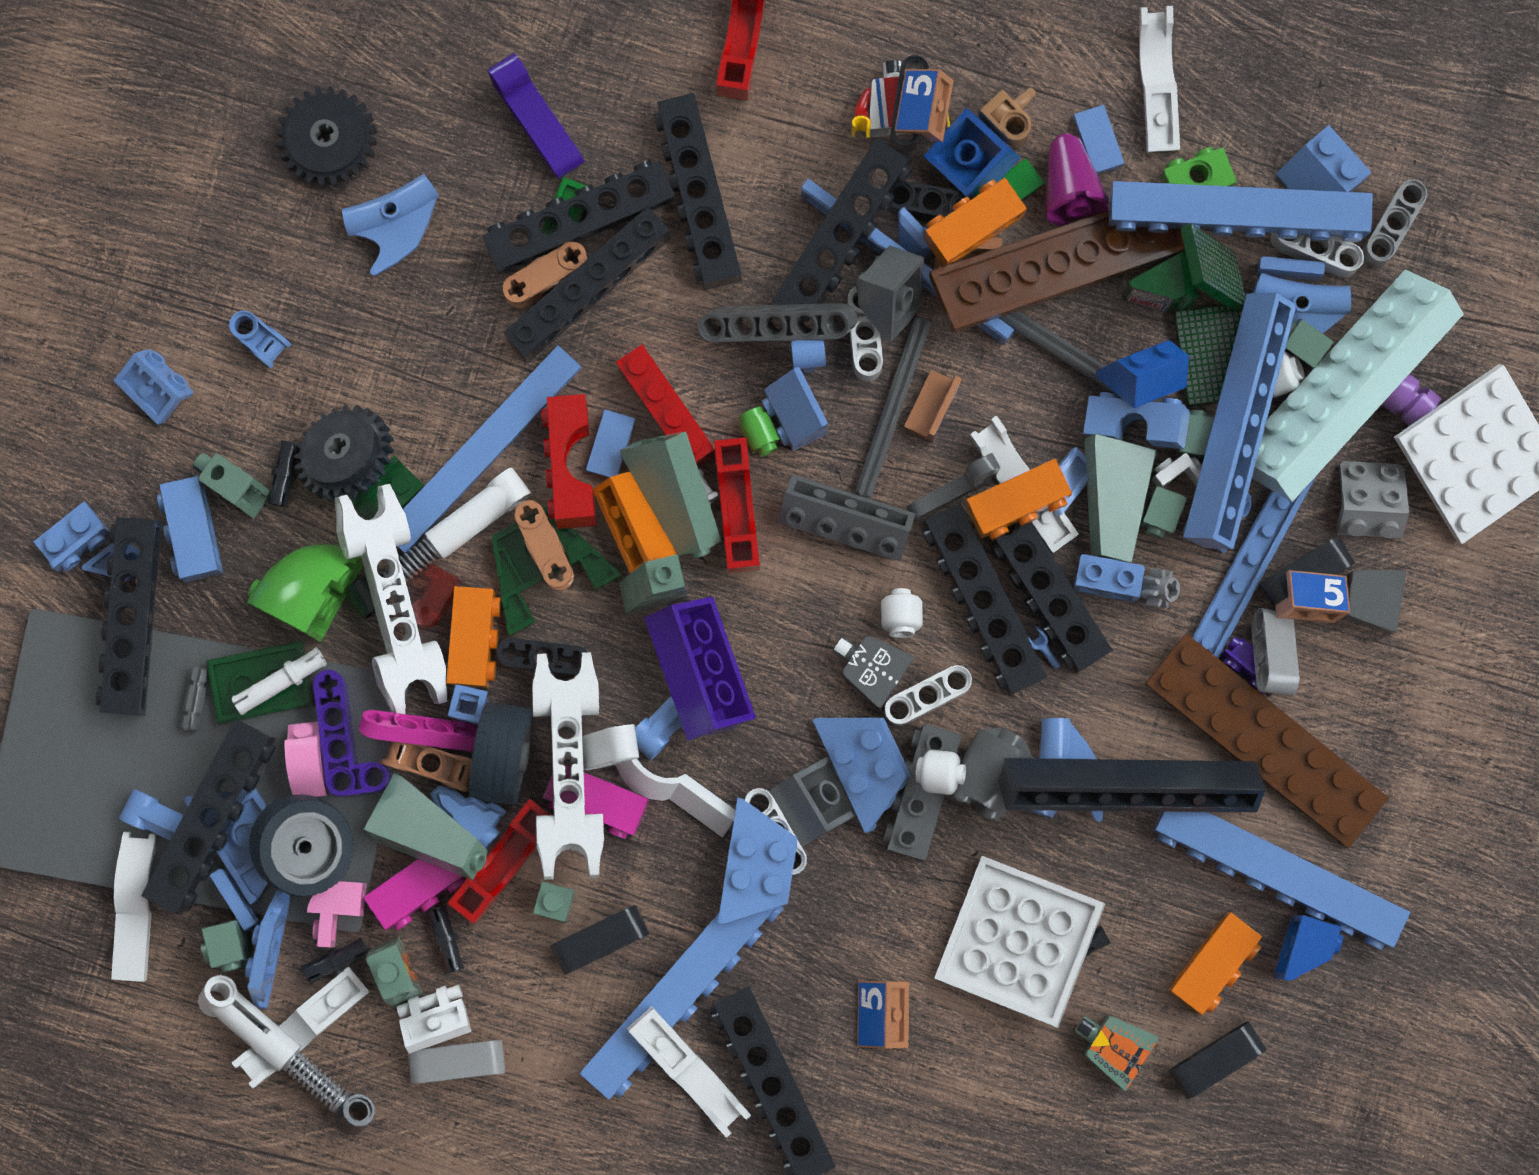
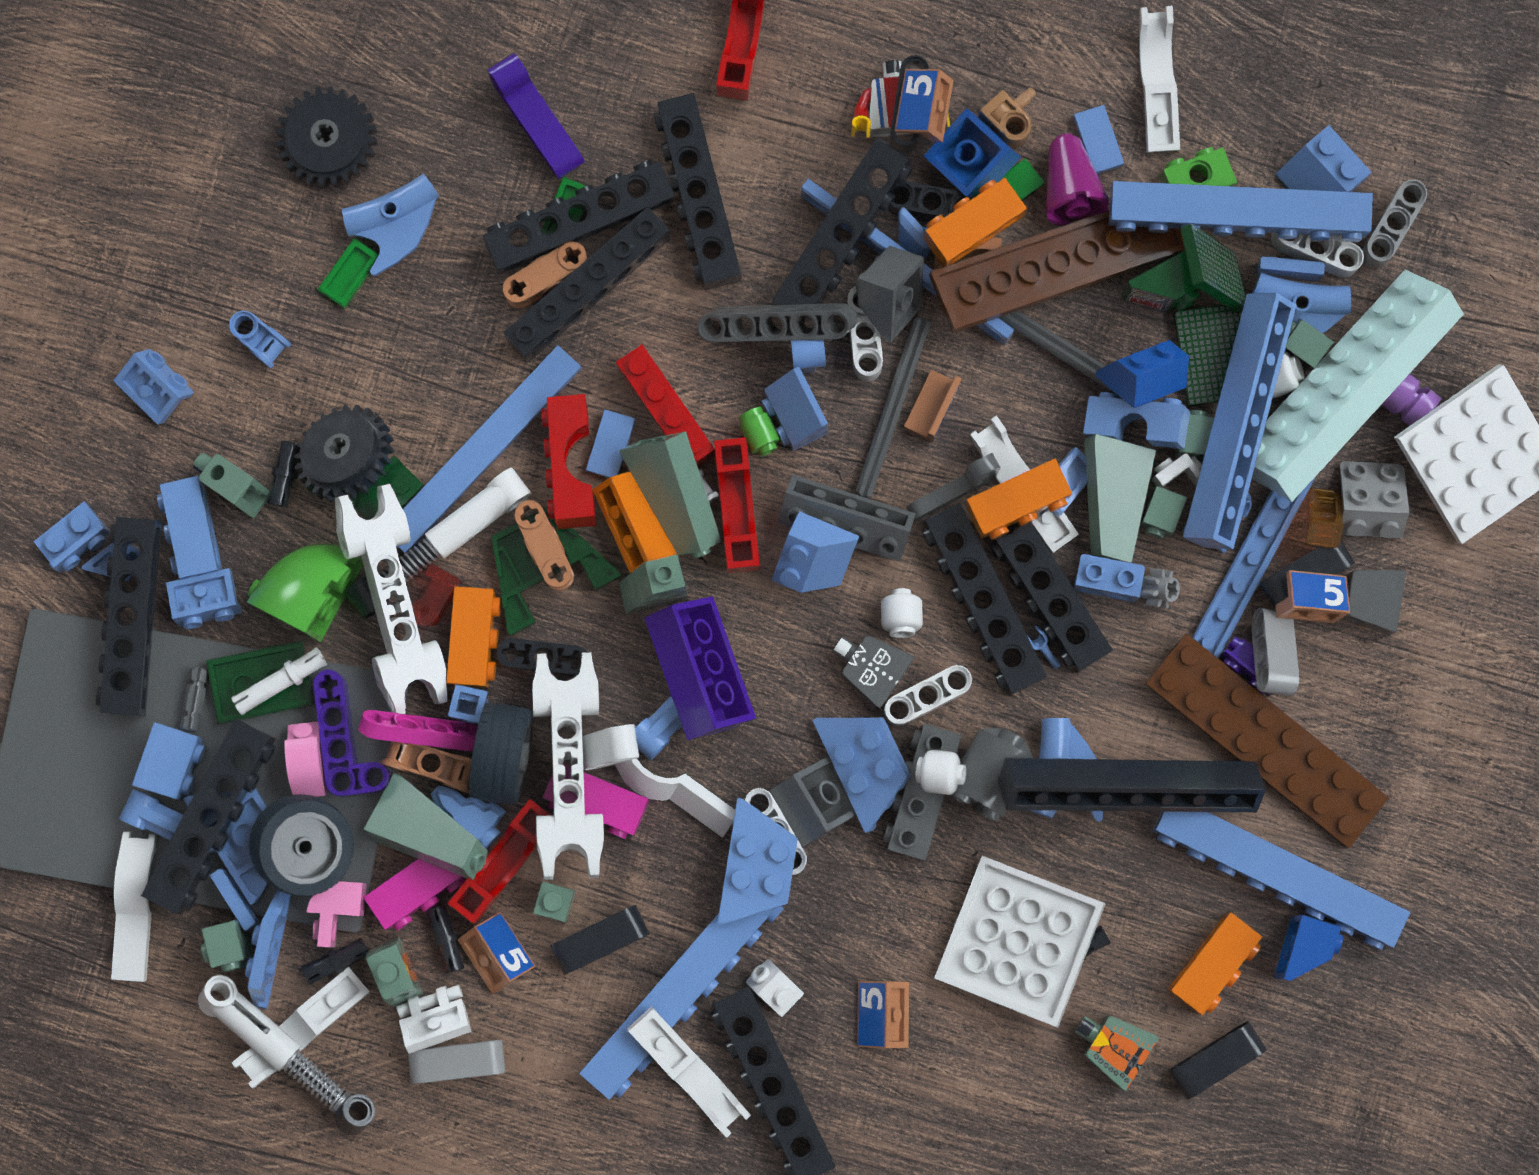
none -> medium blue slope [132,722,206,801]
none -> medium blue bracket [166,568,242,629]
none -> green tile [317,238,379,309]
none -> panel [457,912,536,995]
none -> white bracket [746,959,804,1017]
none -> medium blue slope [772,511,859,593]
none -> clear orange slope [1306,488,1343,548]

